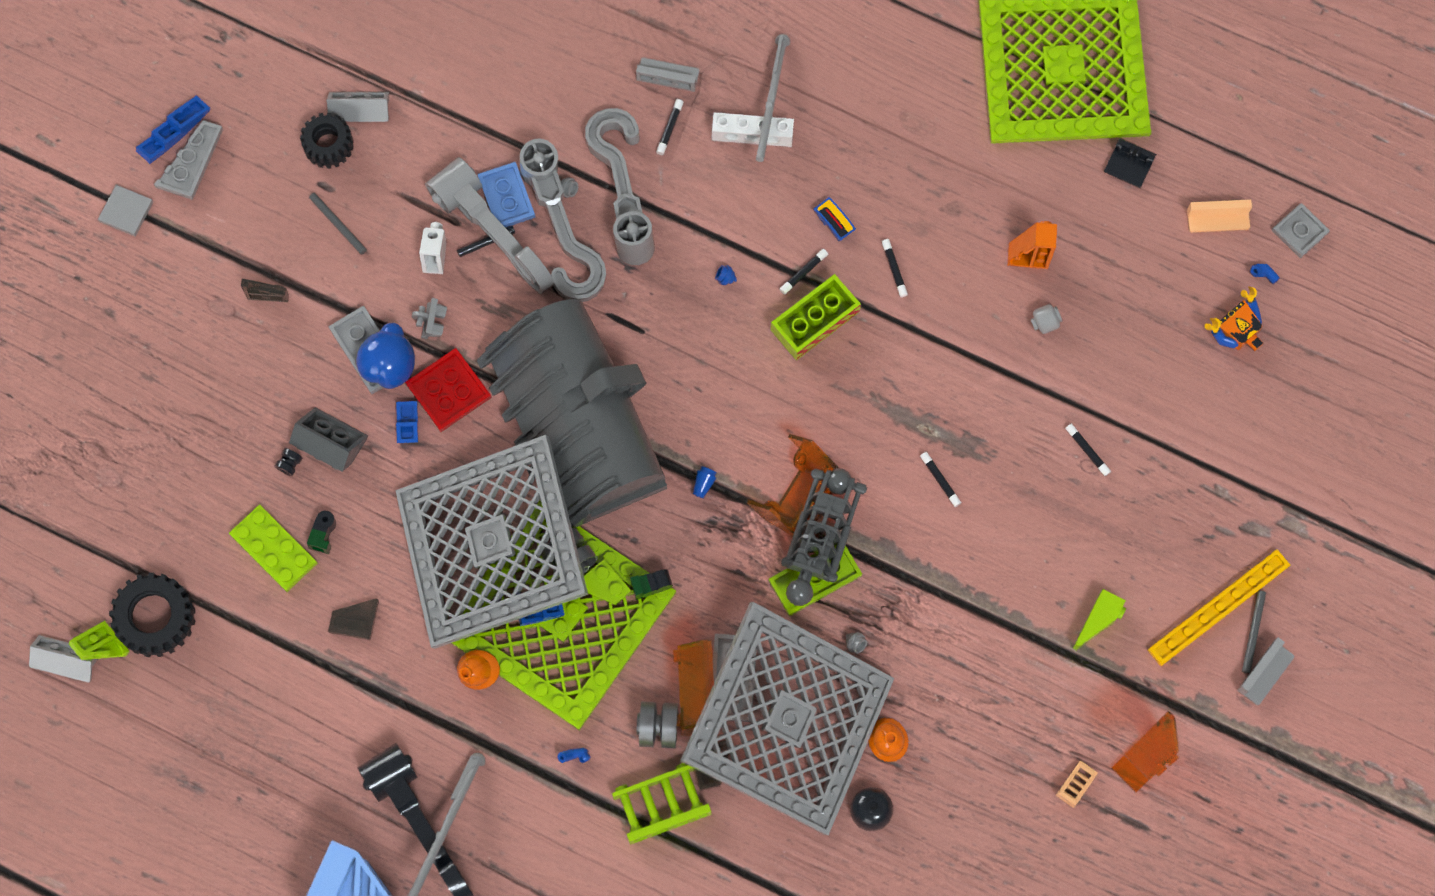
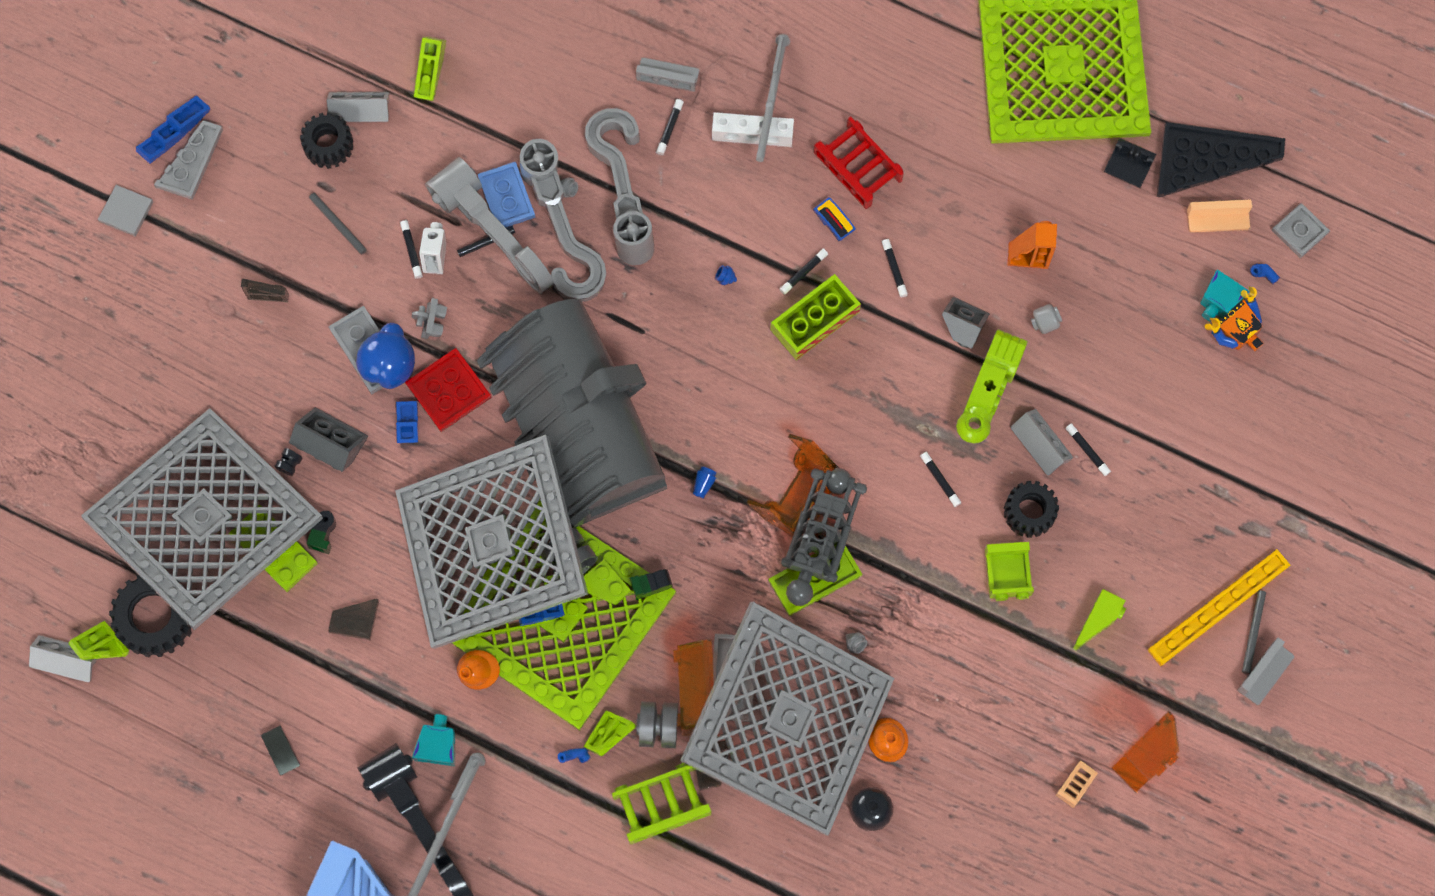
none -> light grey plate [81,408,323,630]
none -> pearl dark grey slope [261,725,300,776]
none -> black bar [400,220,423,279]
none -> teal torso [412,714,455,767]
none -> lime slope [414,37,446,101]
none -> lime wing [583,710,637,757]
none -> red fence [813,116,904,210]
none -> dark grey slope [942,297,990,349]
none -> lime brick [956,329,1028,444]
none -> lime panel [985,542,1034,601]
none -> black tyre [1004,481,1059,538]
none -> light grey panel [1011,409,1074,475]
none -> black wing [1157,122,1286,197]
none -> teal torso [1200,269,1250,322]

